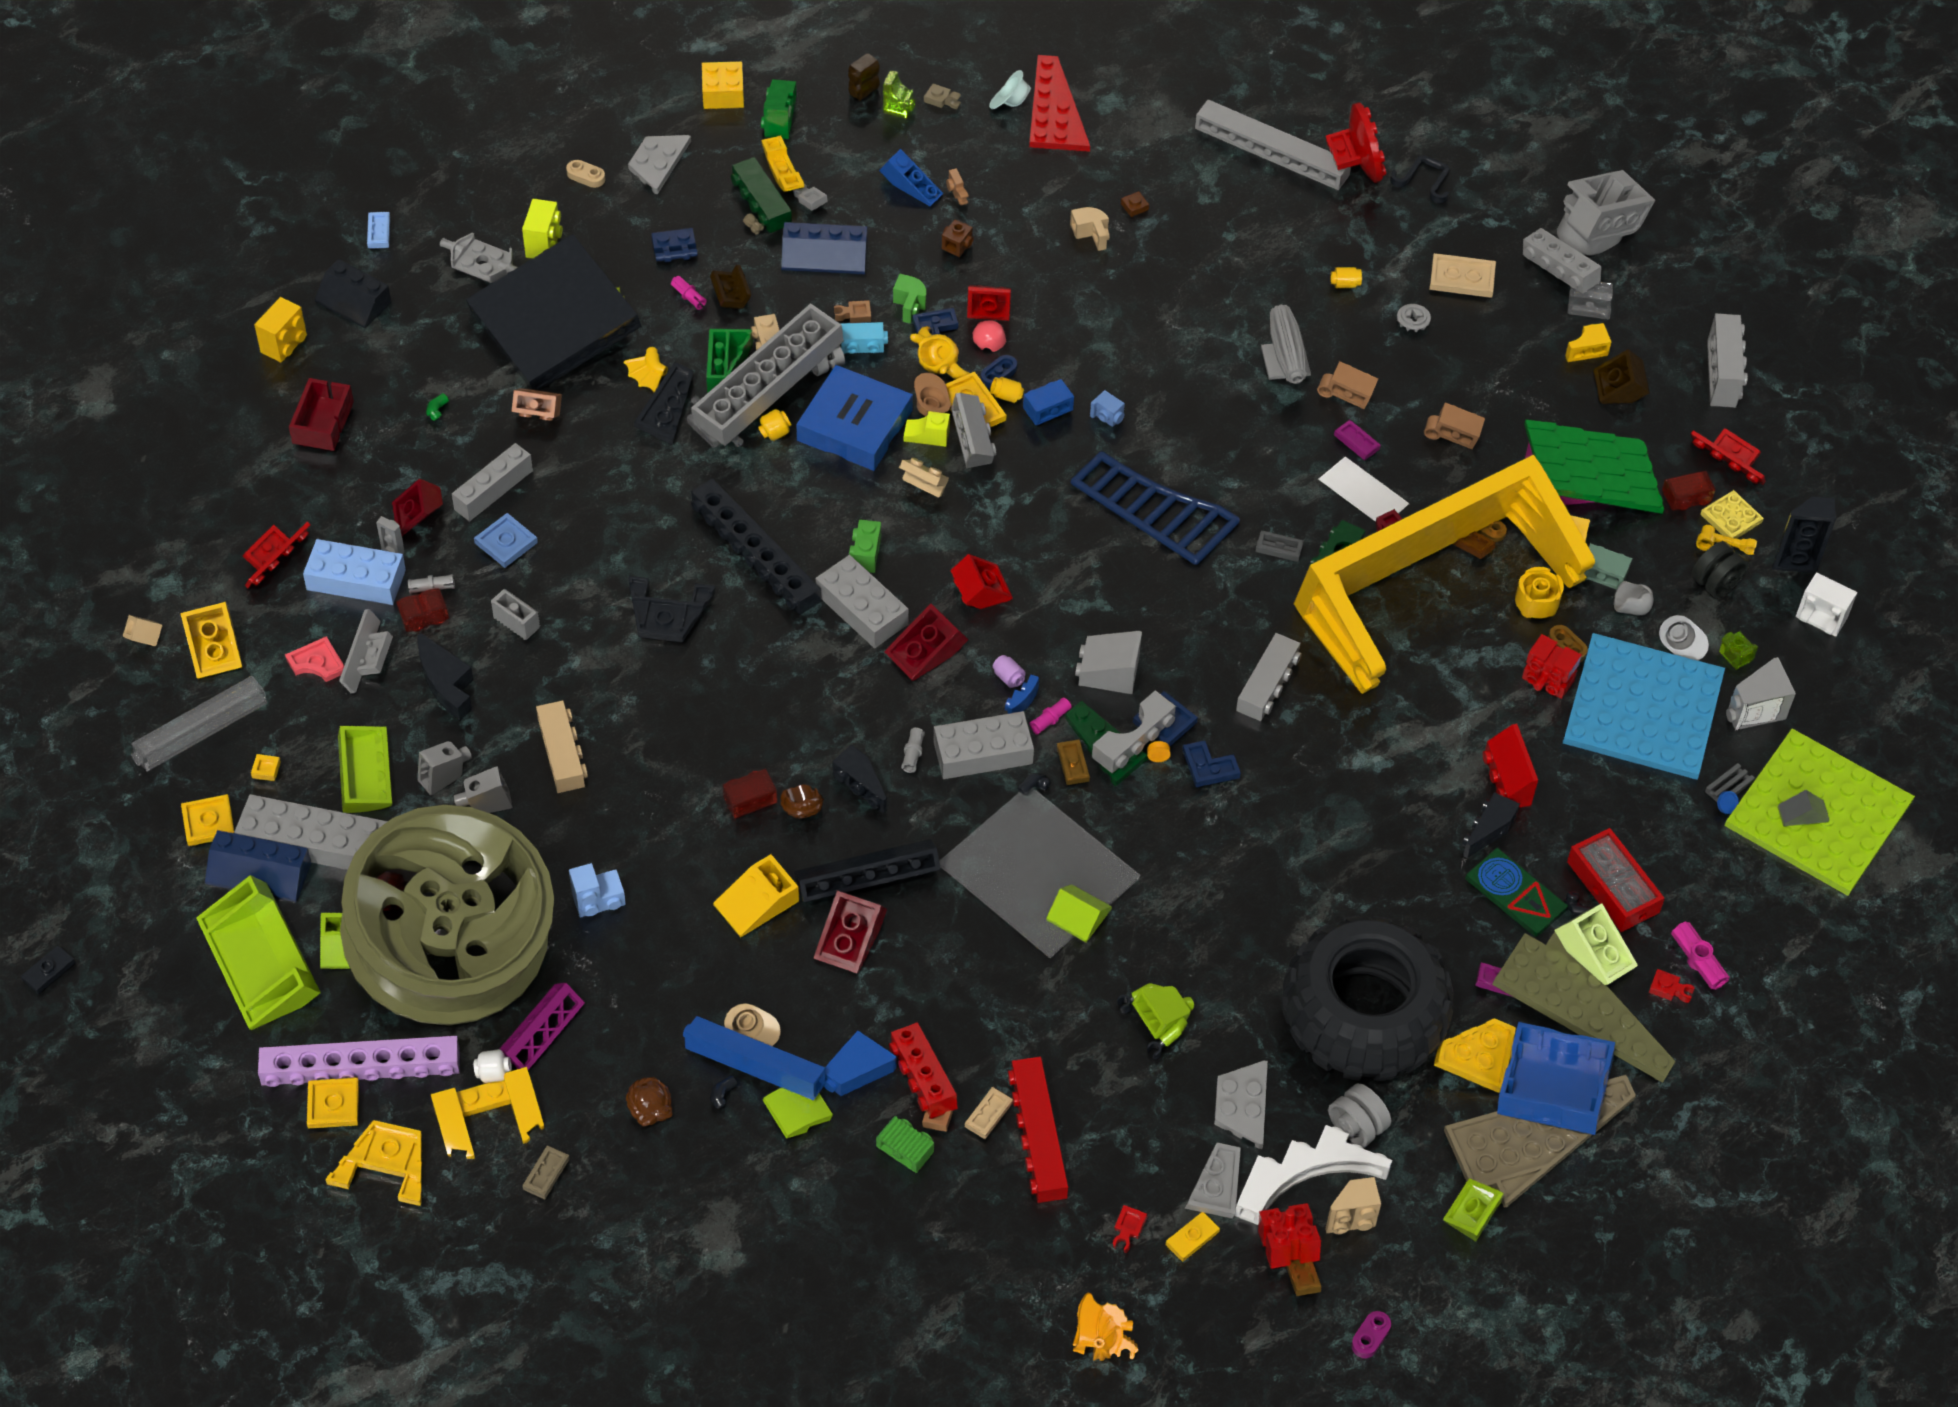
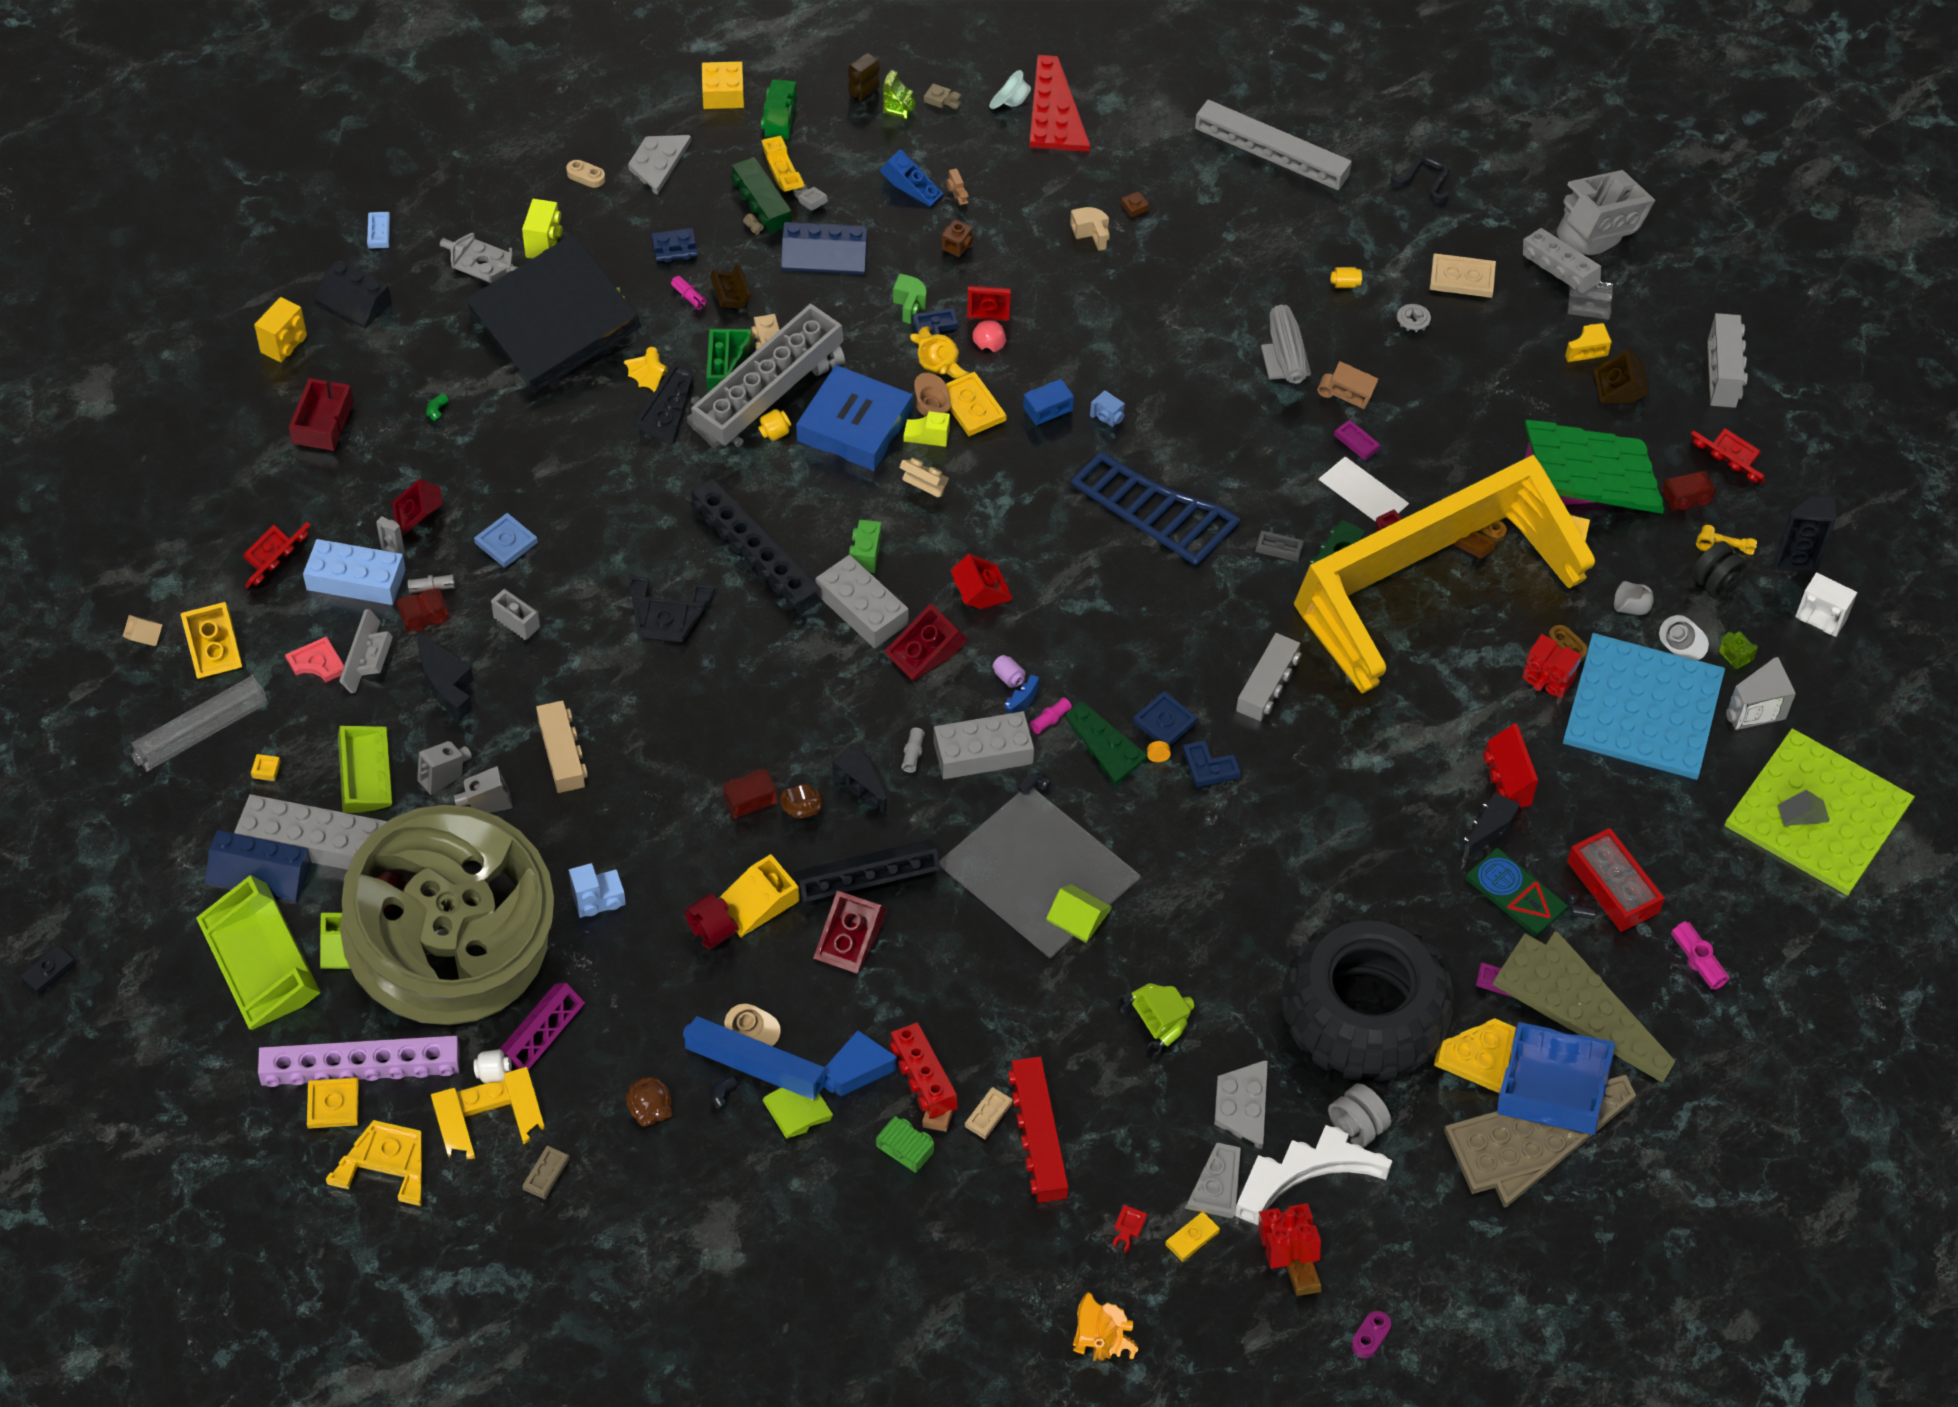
yellow plate [181,794,235,846] -> none
light grey brick [452,443,533,522] -> none
nougat brick [512,388,562,420] -> none
medium nougat plate [834,300,871,323] -> none
medium azure brick [841,322,888,354] -> none
light grey slope [951,393,996,468] -> none
dark blue plate [981,355,1017,388] -> none
yellow brick [990,377,1024,403] -> none
pearl gold plate [1057,740,1090,785] -> none
light grey slope [1075,631,1142,694] -> none
light grey arch [1092,690,1176,773] -> none
red bracket [1325,102,1386,183] -> none
tan slope [1326,1177,1381,1234] -> none
medium nougat hinge [1424,403,1485,449] -> none
lime slope [1443,1178,1503,1241] -> none
yellow brick [1515,567,1564,618] -> none
yellowish green slope [1555,903,1638,985] -> none
sand green brick [1584,543,1632,590] -> none
red plate [1649,969,1695,1003] -> none
light yellow tile [1700,490,1764,539] -> none
dark grey tile [1705,763,1755,802] -> none
blue piece [1717,791,1739,814] -> none
none -> dark red brick [684,893,739,950]

